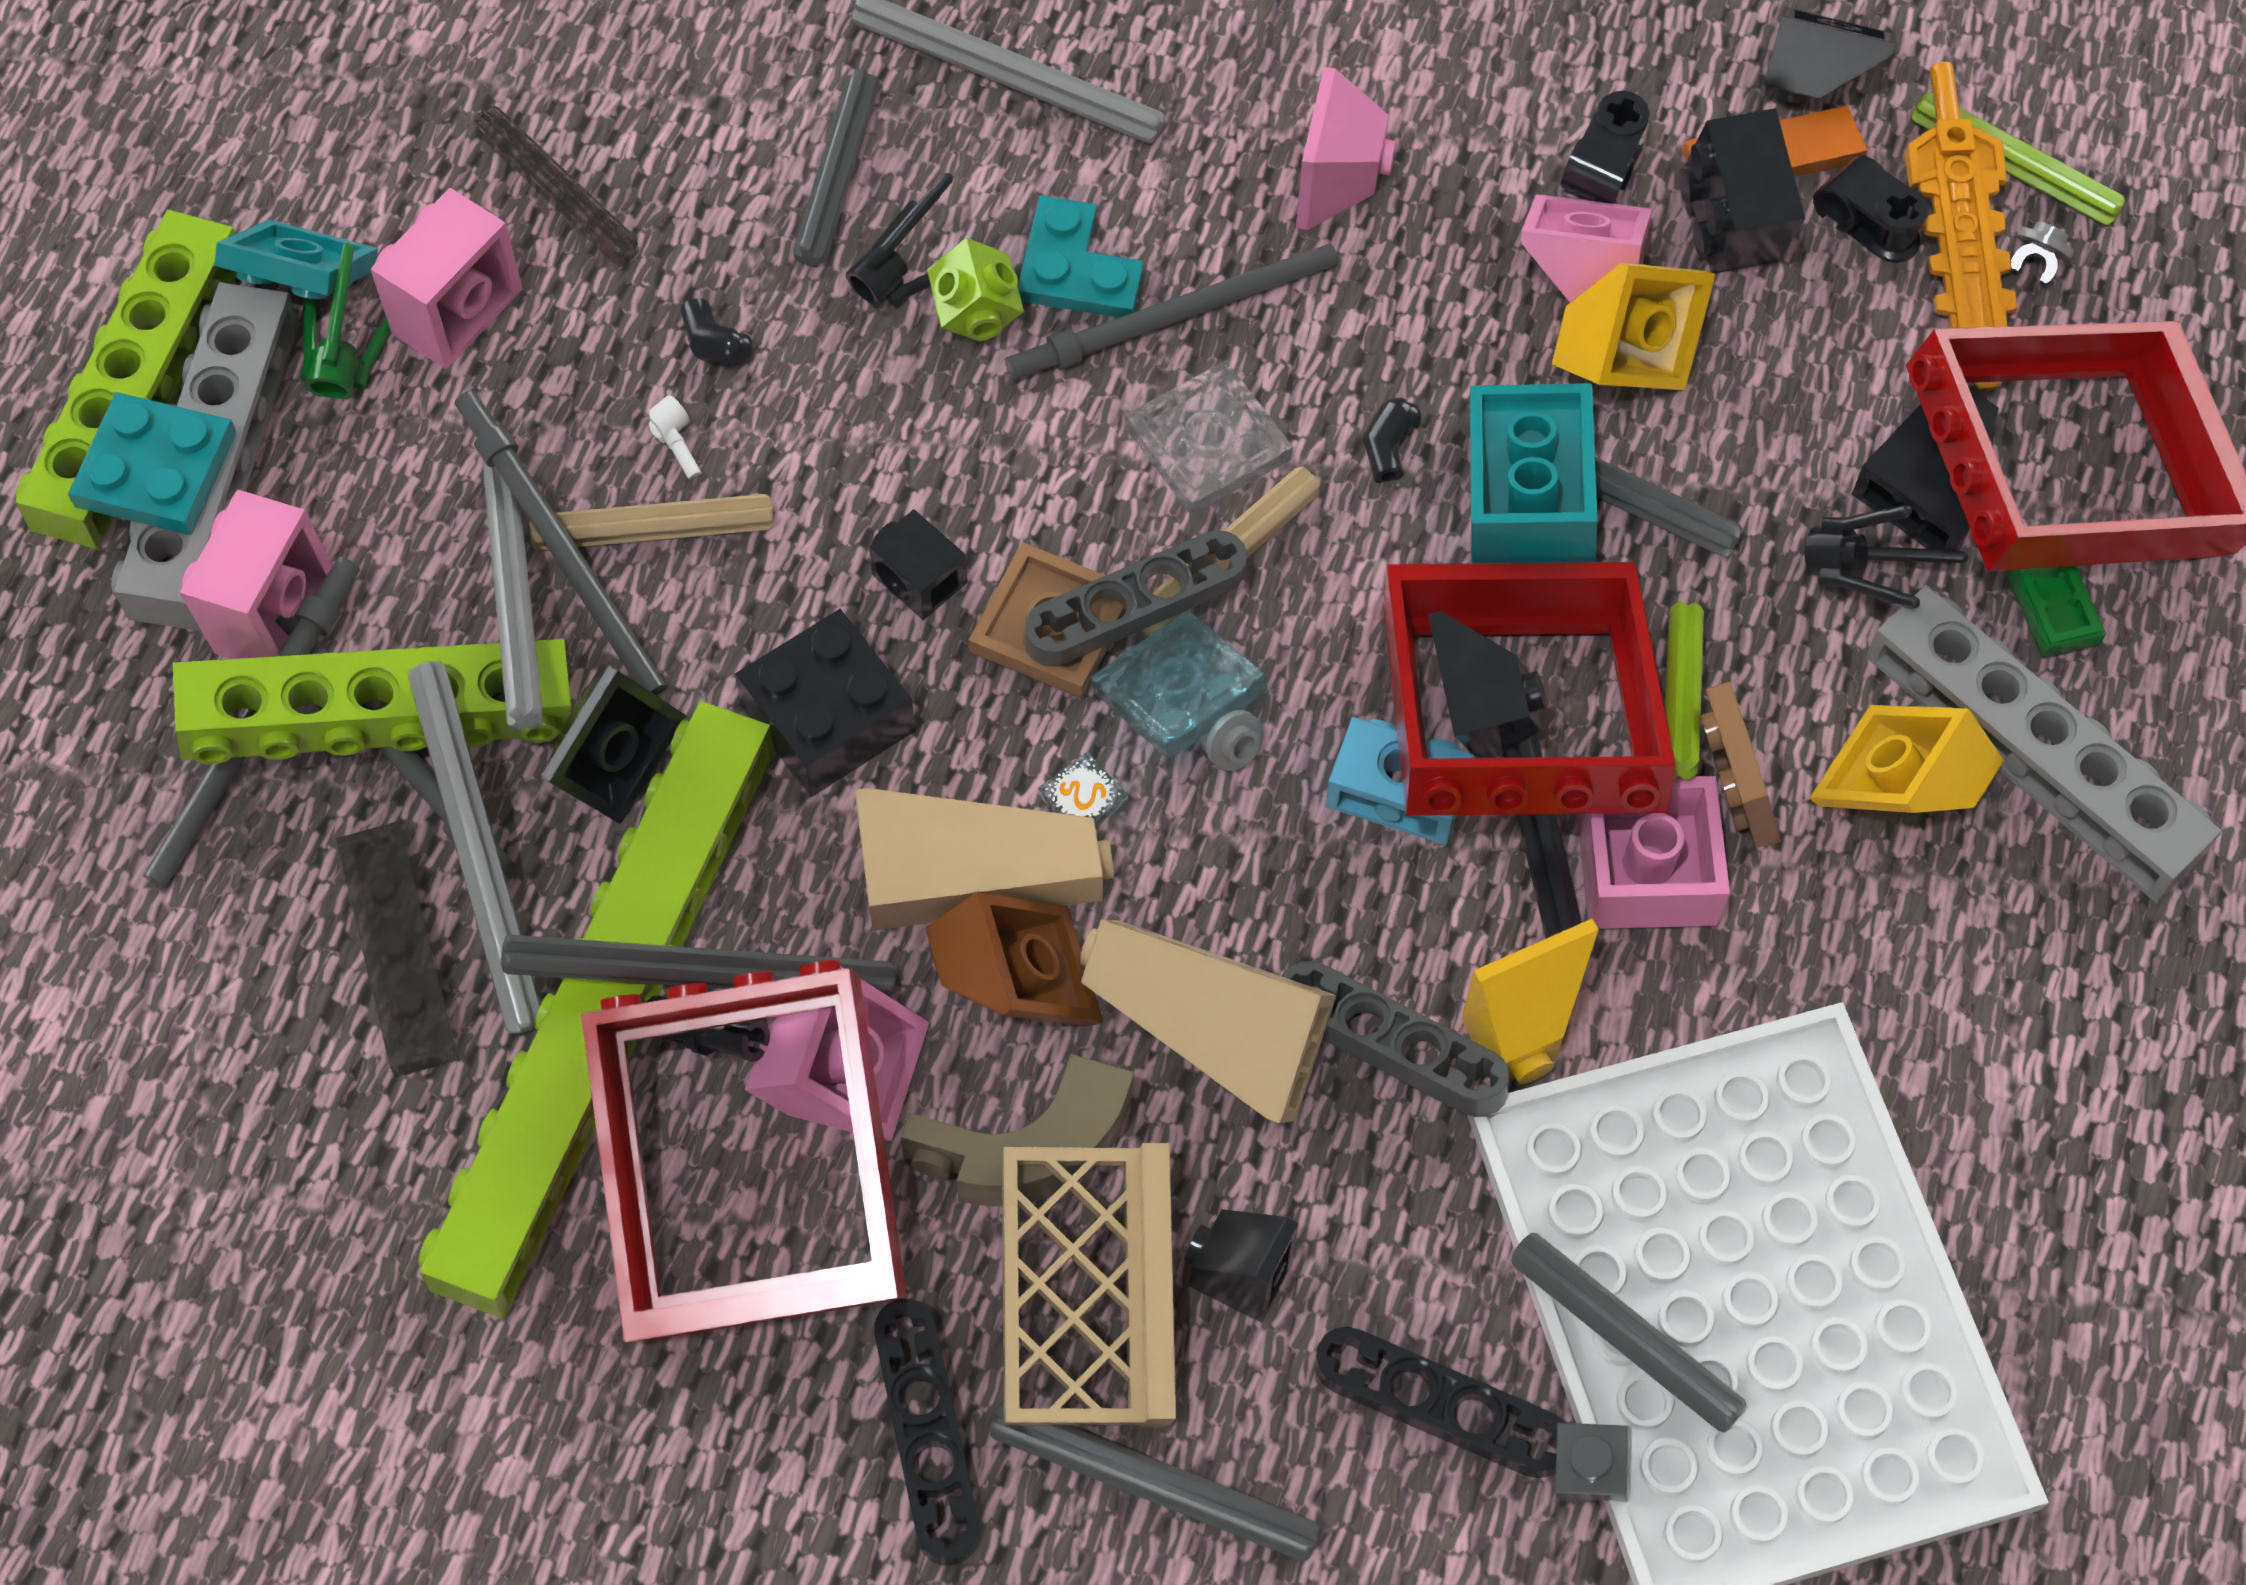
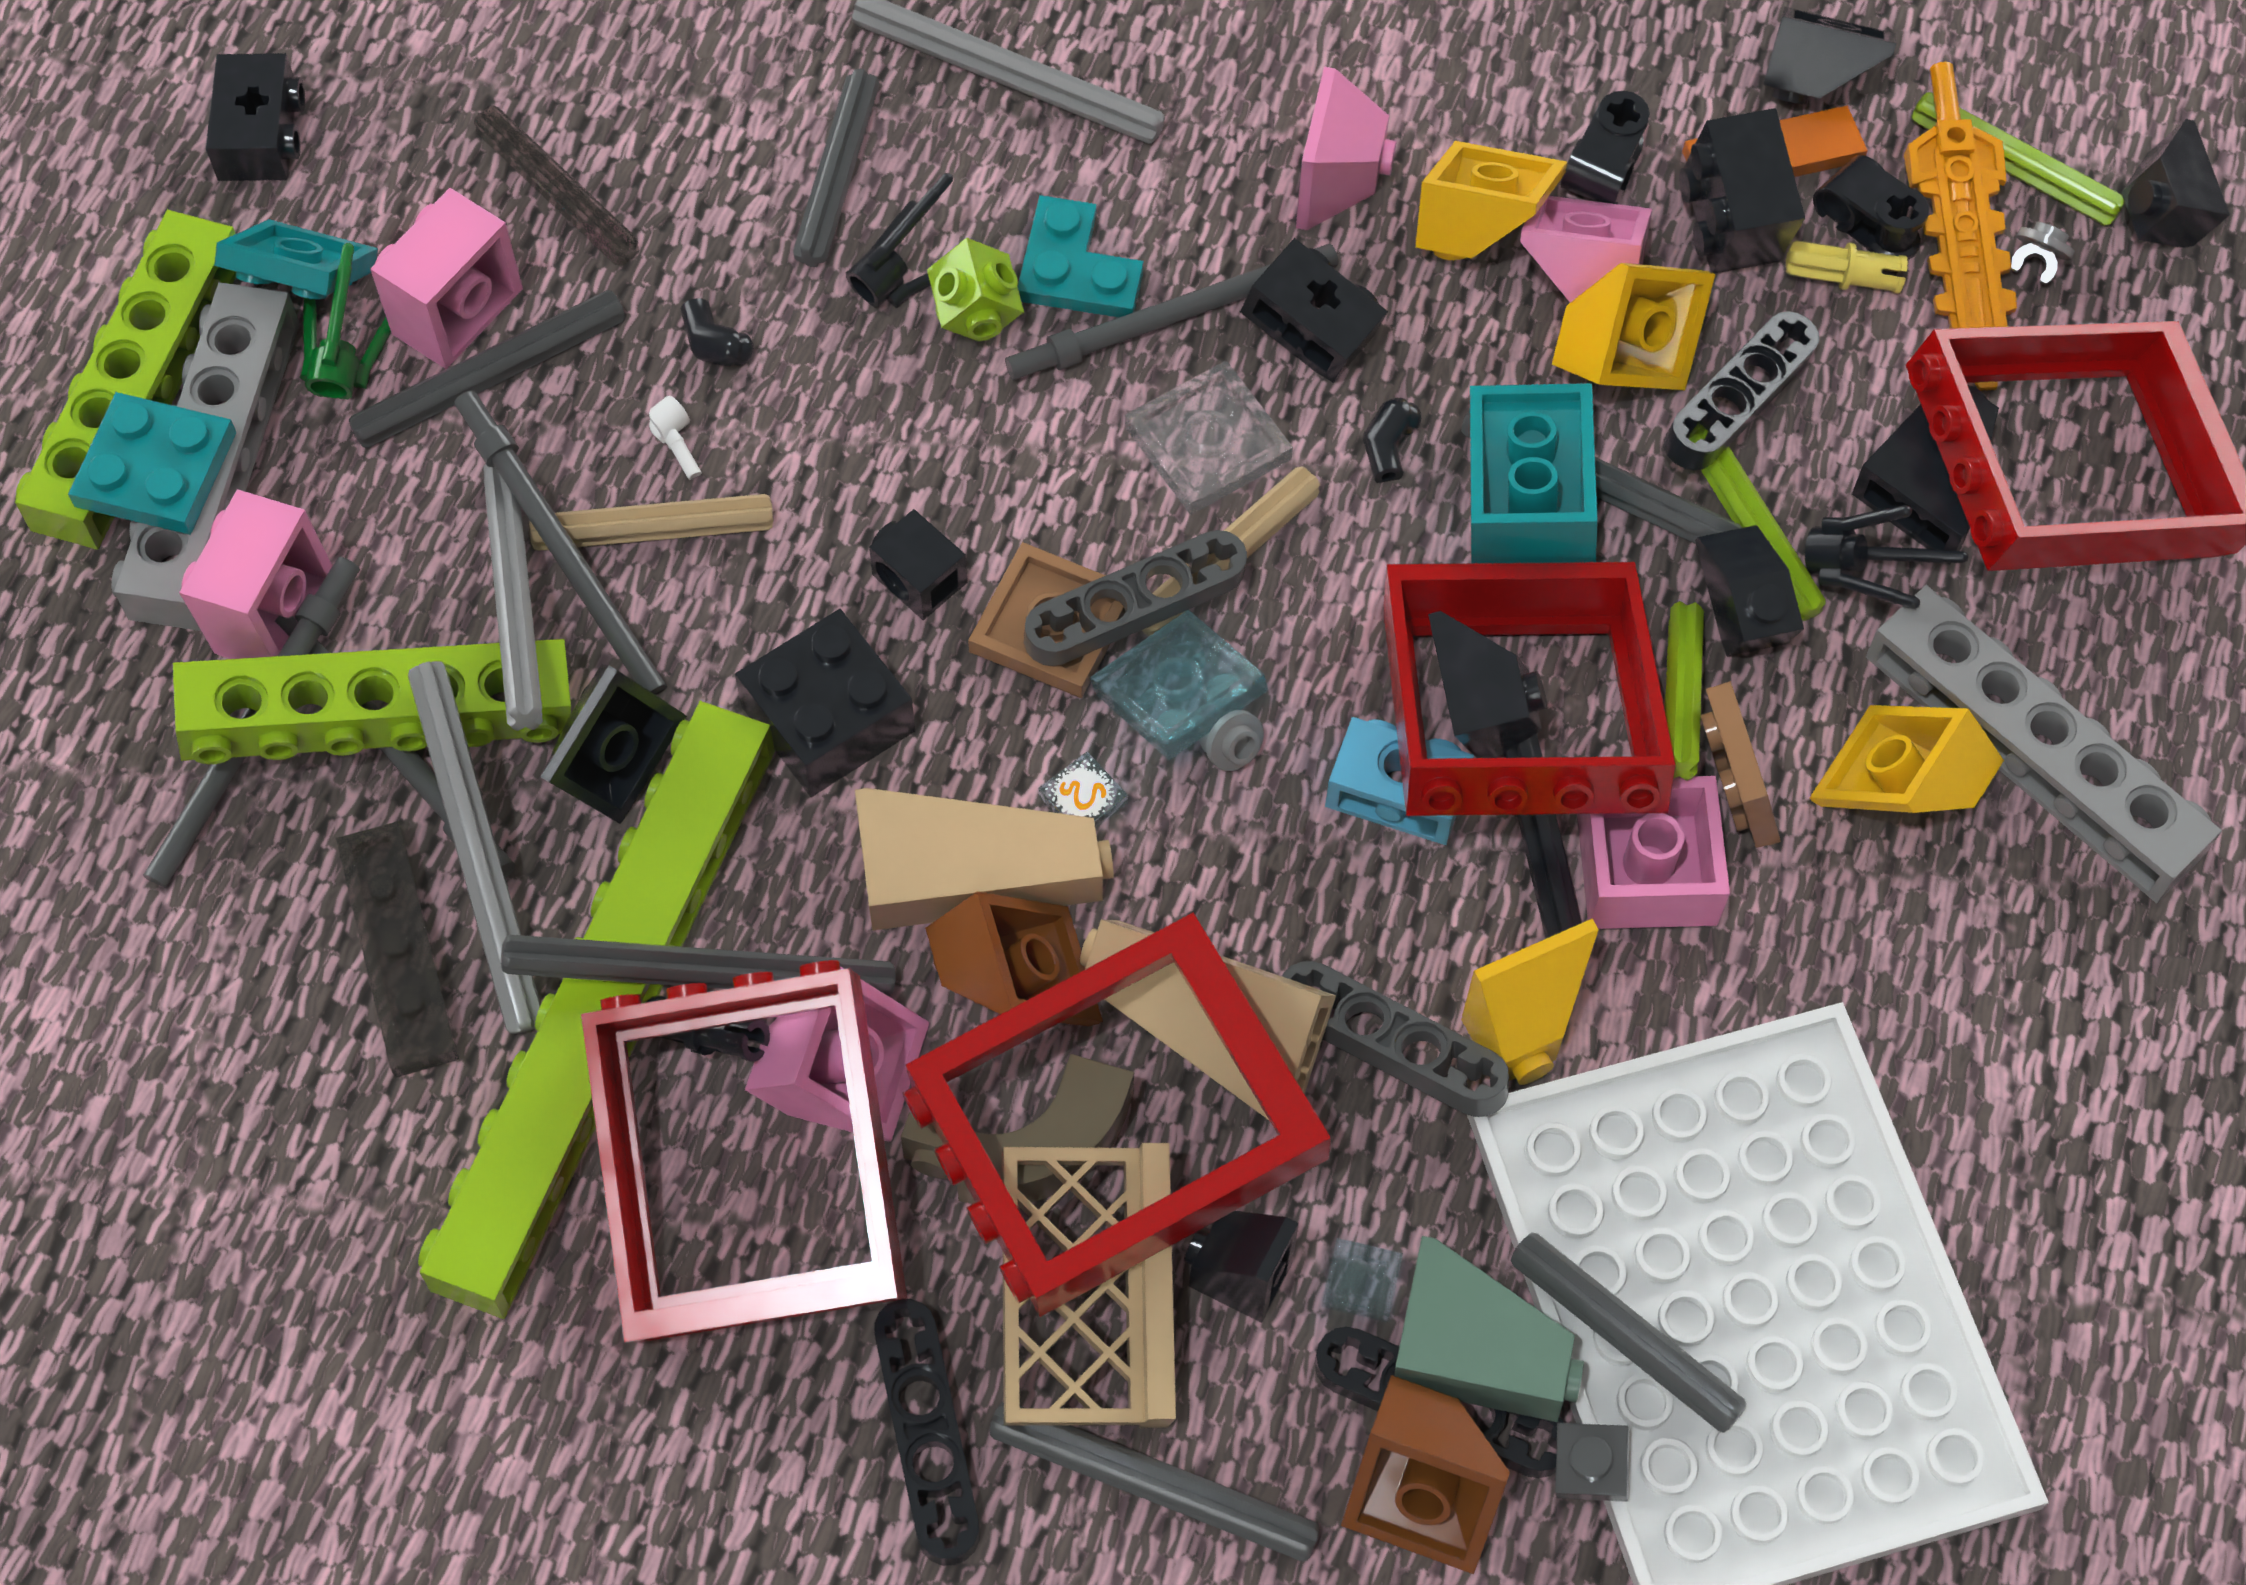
green plate [2005,566,2106,658] -> none
none -> black brick [205,53,305,181]
none -> dark grey axle [349,290,625,448]
none -> red window [902,912,1331,1317]
none -> black brick [1240,238,1388,383]
none -> clear light blue tile [1321,1238,1403,1322]
none -> dark orange slope [1341,1375,1510,1574]
none -> sand green slope [1394,1236,1584,1422]
none -> yellow slope [1415,141,1567,260]
none -> black beam [1663,311,1819,471]
none -> lime axle [1689,425,1826,622]
none -> black slope [1695,525,1804,657]
none -> light yellow axle [1785,240,1908,294]
none -> black slope [2121,119,2230,248]

